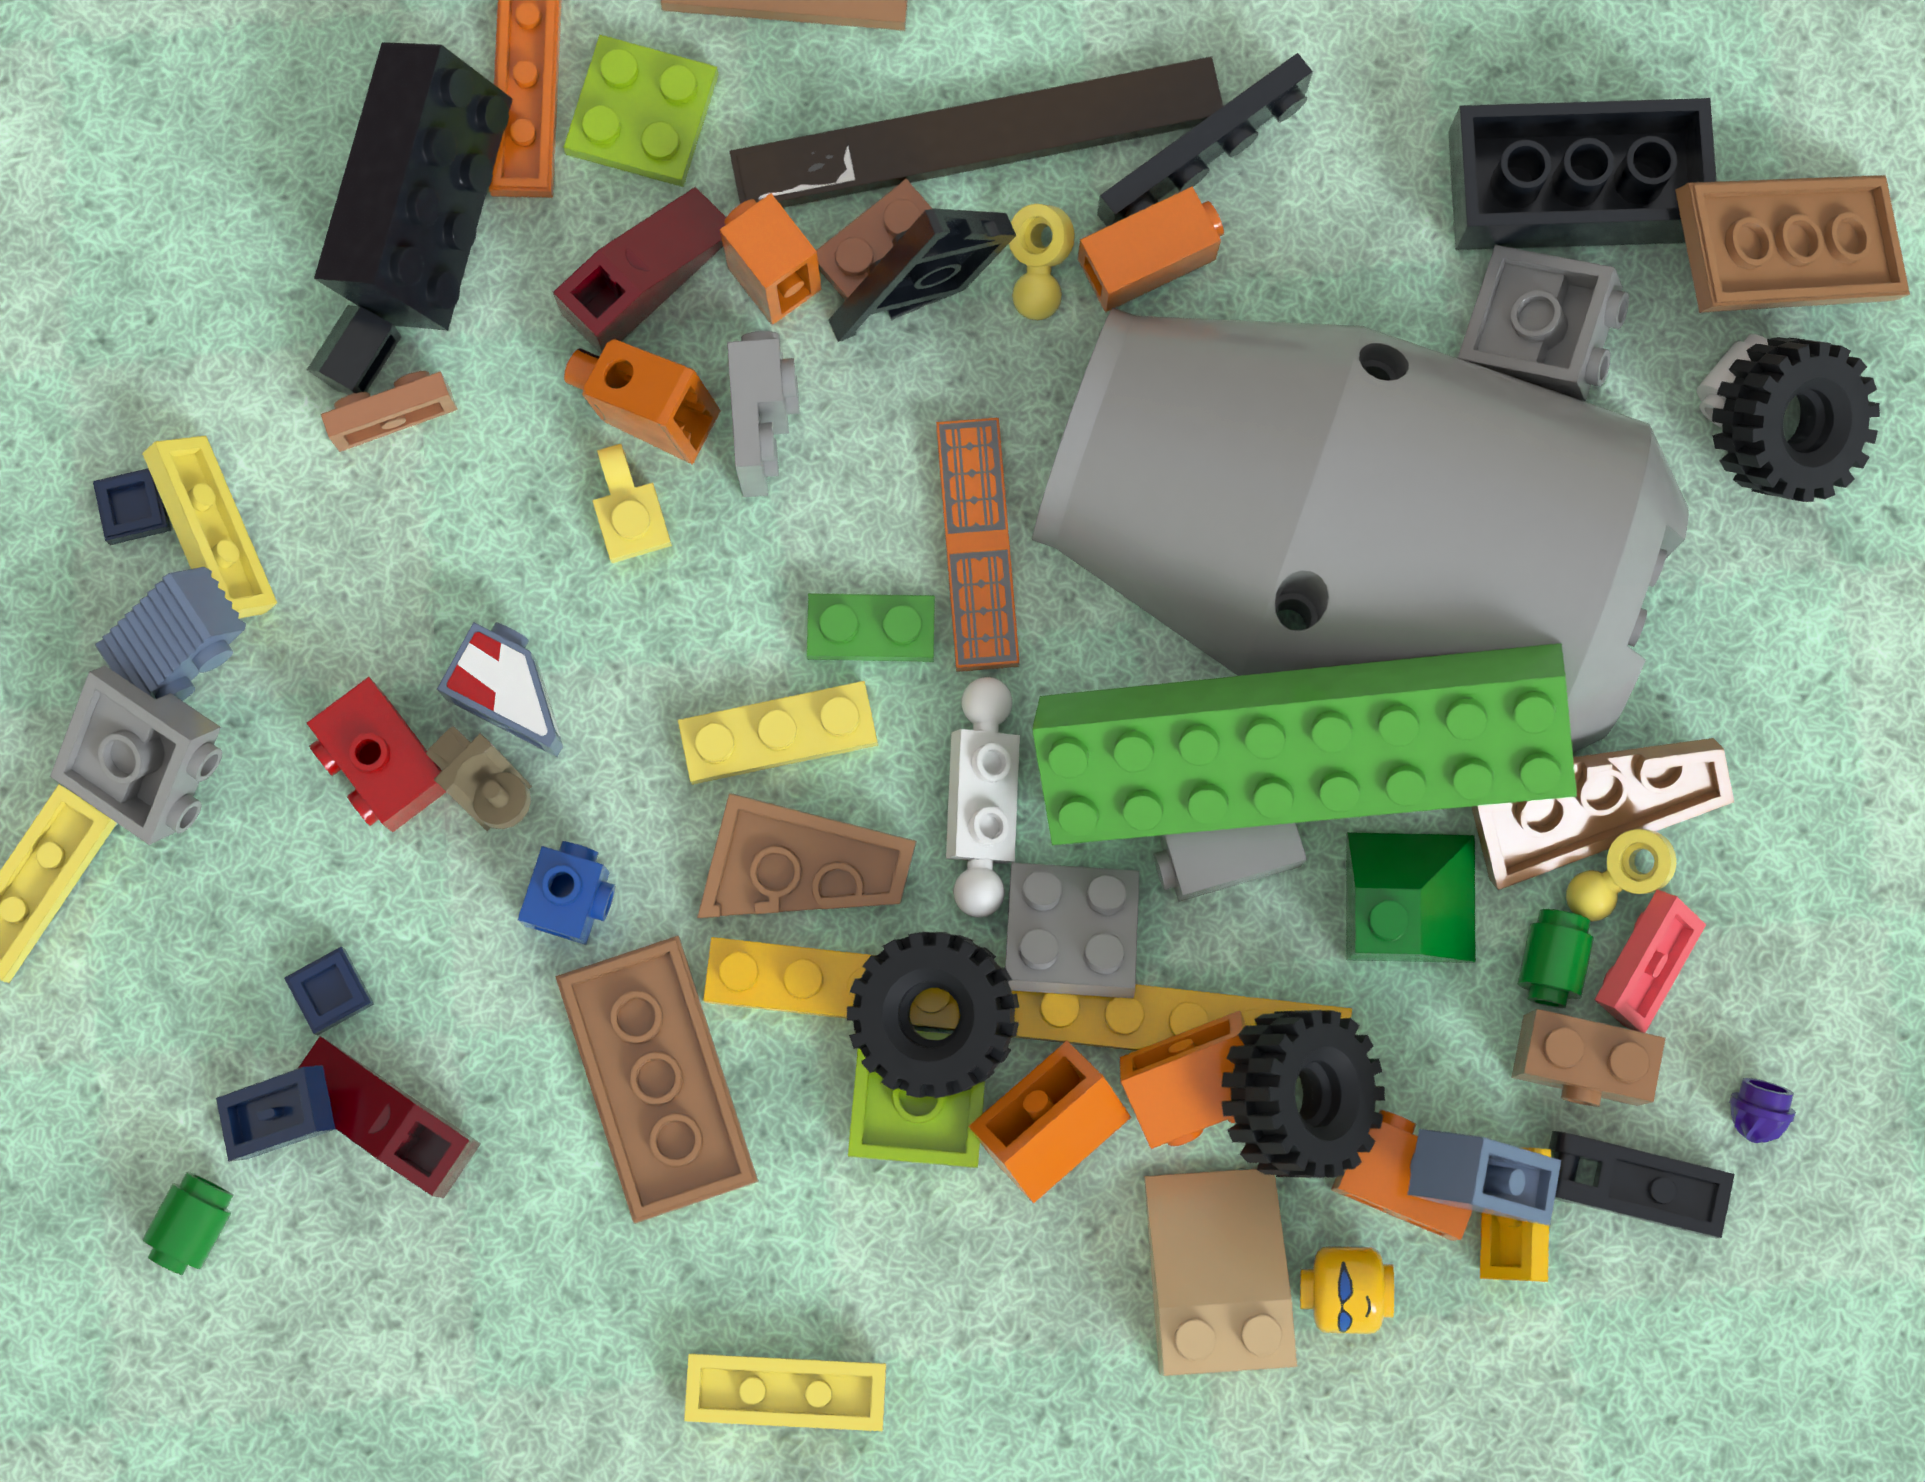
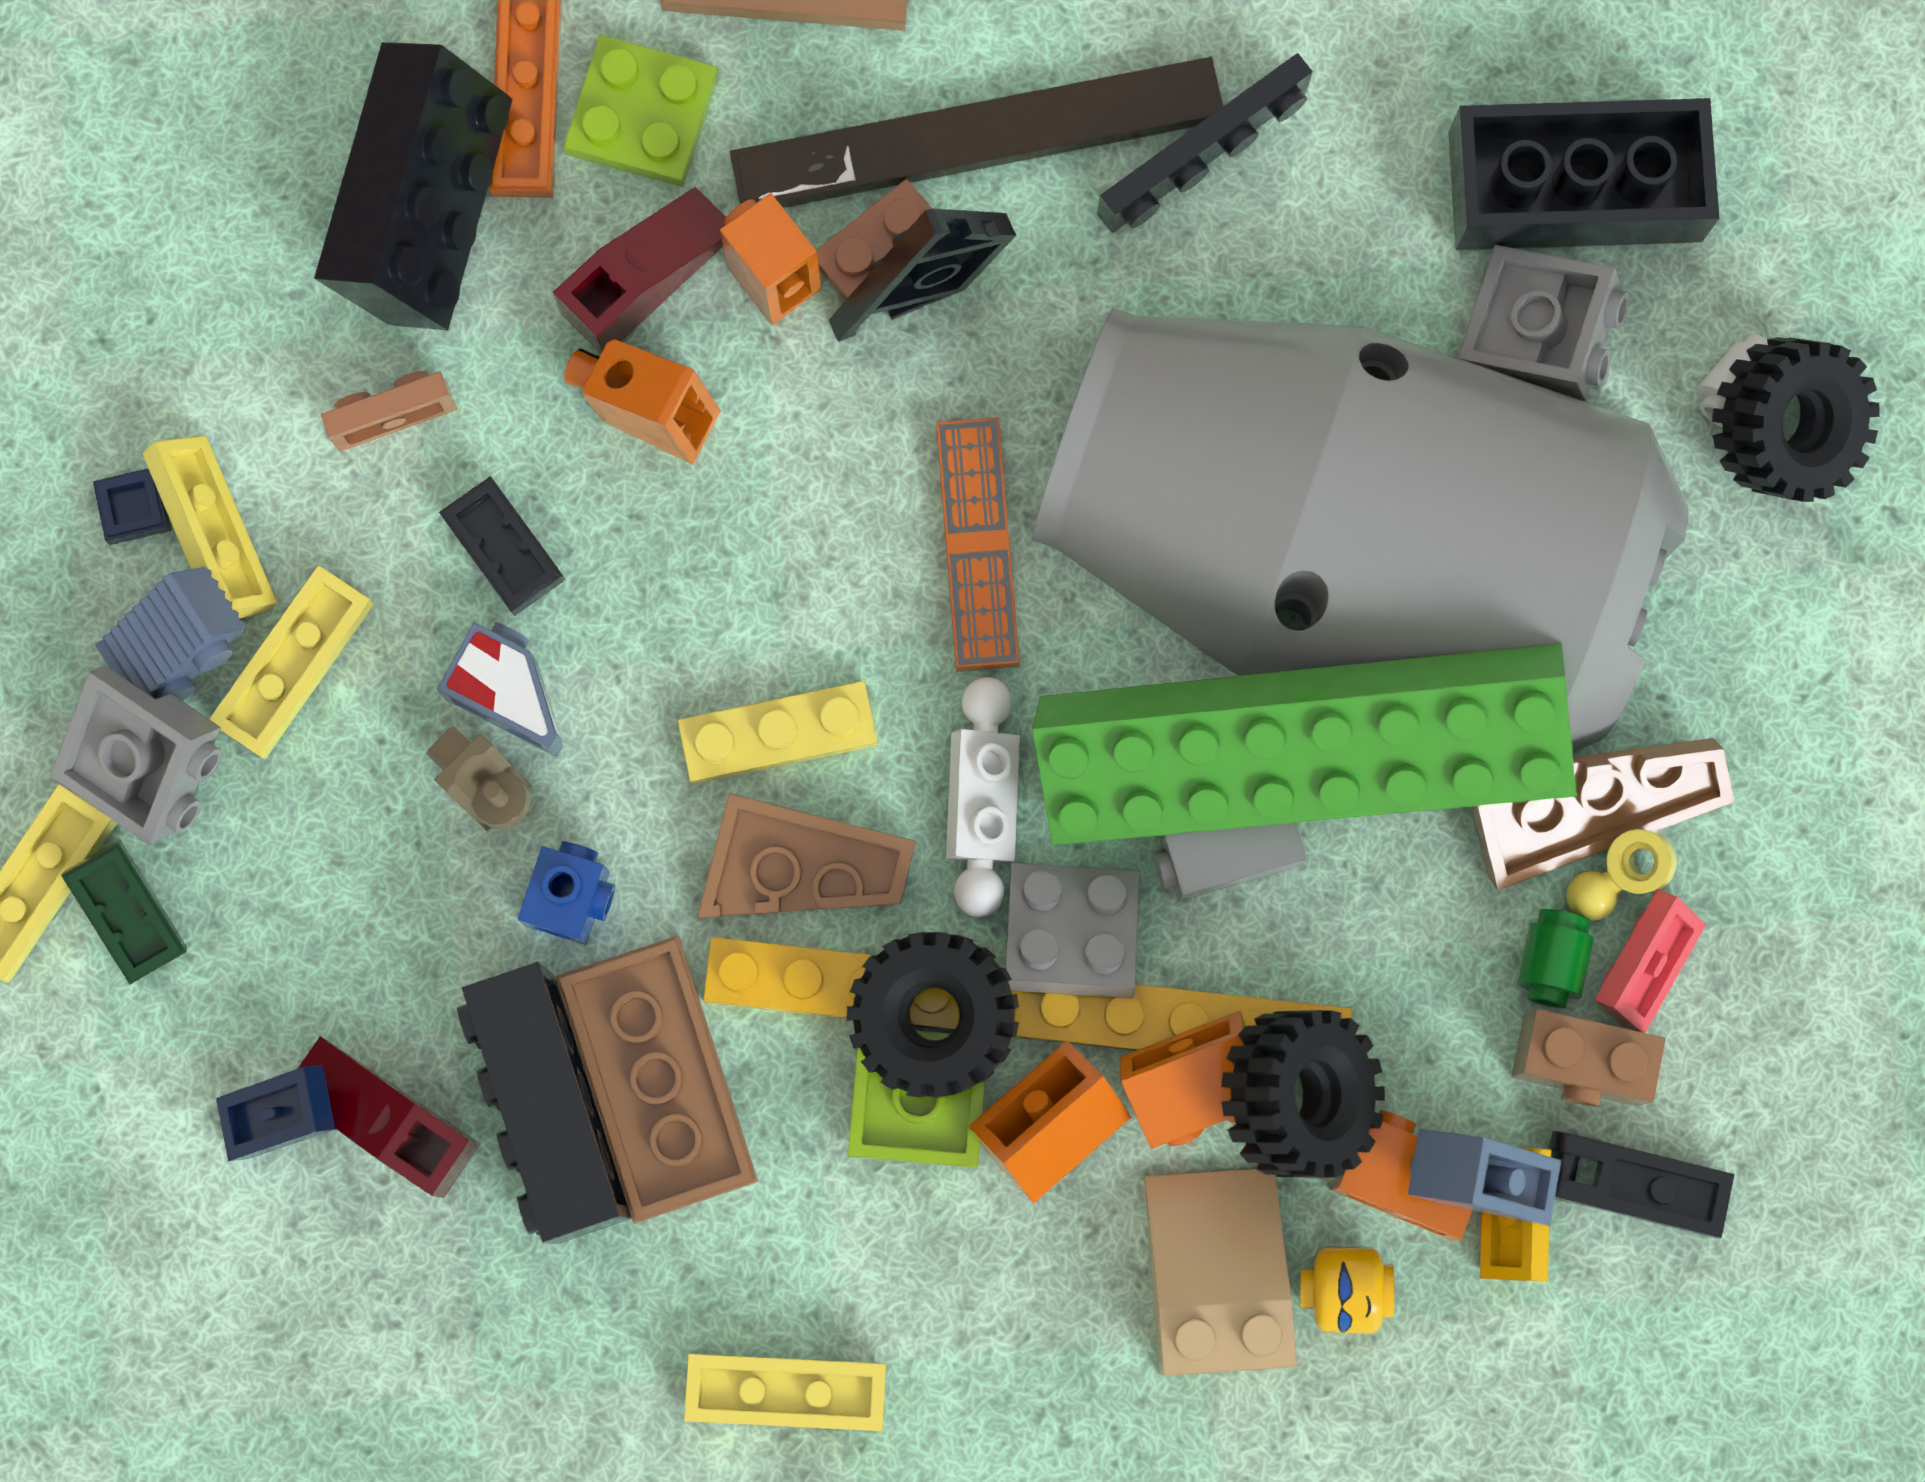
green brick [142,1172,234,1275] -> none
dark blue tile [284,947,374,1036] -> none
black piece [307,305,402,395] -> none
red brick [307,677,446,832] -> none
light yellow plate [592,444,672,563] -> none
light grey plate [727,331,800,497] -> none
bright green plate [807,593,935,662] -> none
light yellow plate [1009,204,1075,320] -> none
orange brick [1078,186,1224,313] -> none
green slope [1346,832,1476,963] -> none
medium nougat tile [1675,175,1910,313] -> none
dark purple plate [1729,1078,1796,1143] -> none
none -> dark green plate [61,840,188,985]
none -> light yellow plate [209,565,375,760]
none -> black plate [439,476,565,616]
none -> black brick [457,962,632,1244]

